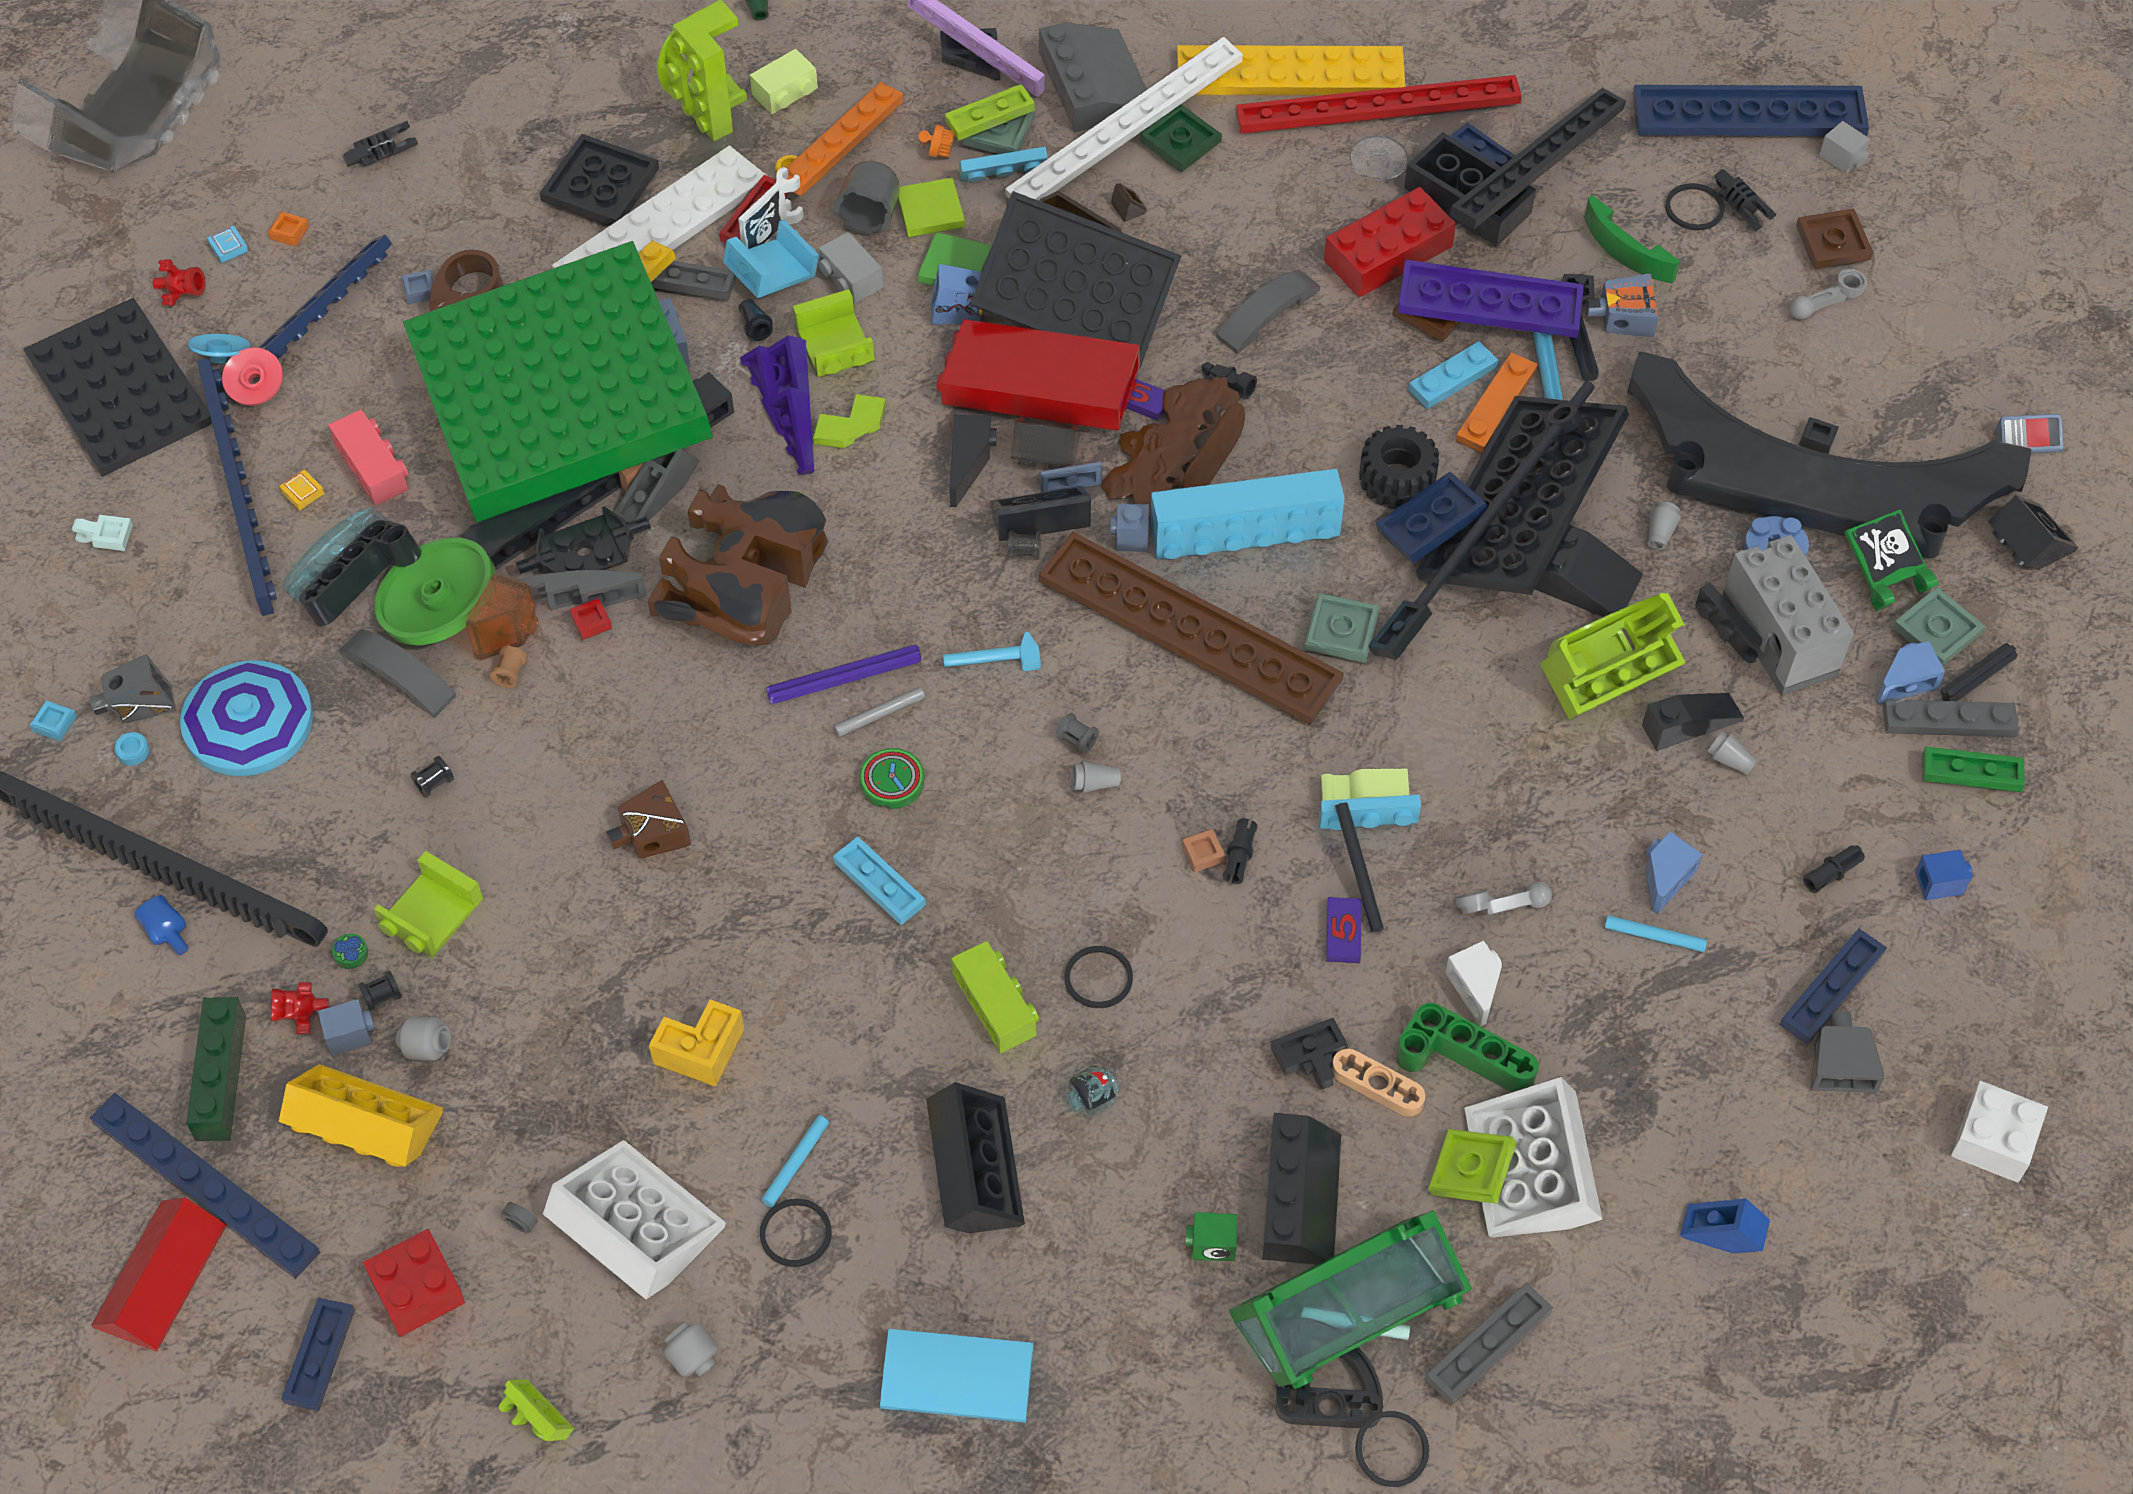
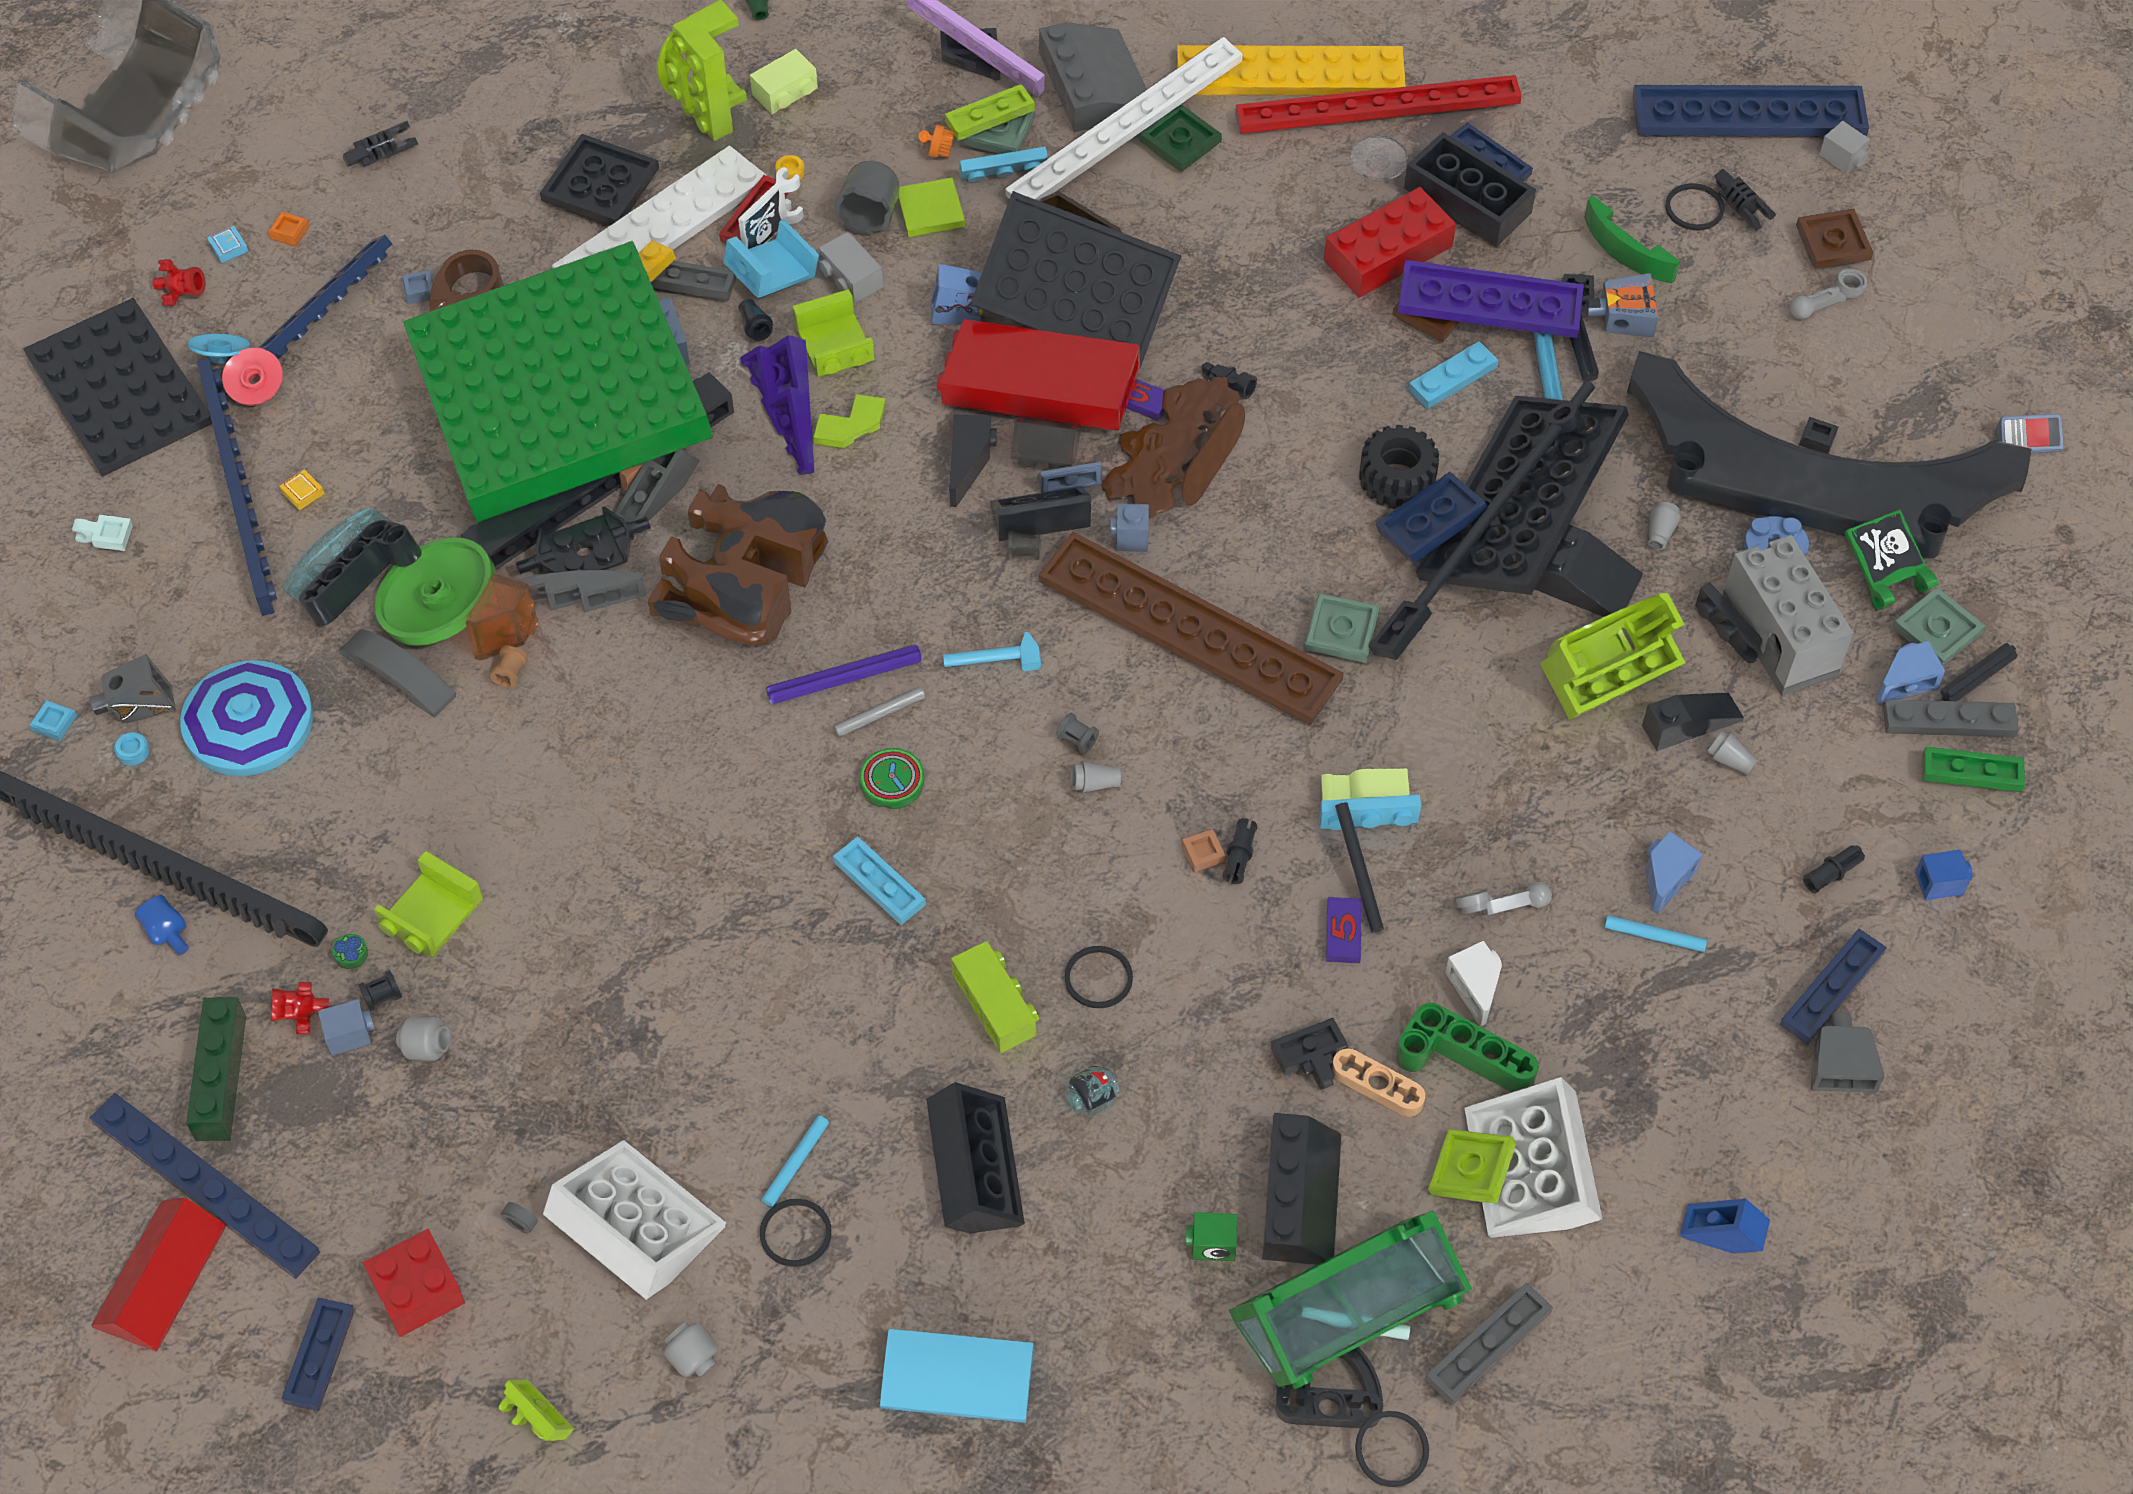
yellow slope [279,1064,443,1167] -> none
coral brick [328,409,409,506] -> none
black bush [410,756,454,798] -> none
red plate [569,598,612,640] -> none
reddish brown torso [606,780,691,858] -> none
yellow panel [649,999,744,1087] -> none
orange plate [786,82,904,196] -> none
bright green tile [918,232,992,286] -> none
dark brown slope [1111,183,1147,222] -> none
medium azure brick [1150,469,1345,560] -> none
dark grey slope [1216,270,1321,354] -> none
black plate [1449,87,1626,230] -> none
orange plate [1456,352,1538,453] -> none
white brick [1951,1081,2048,1183] -> none
black slope [1988,495,2078,570] -> none

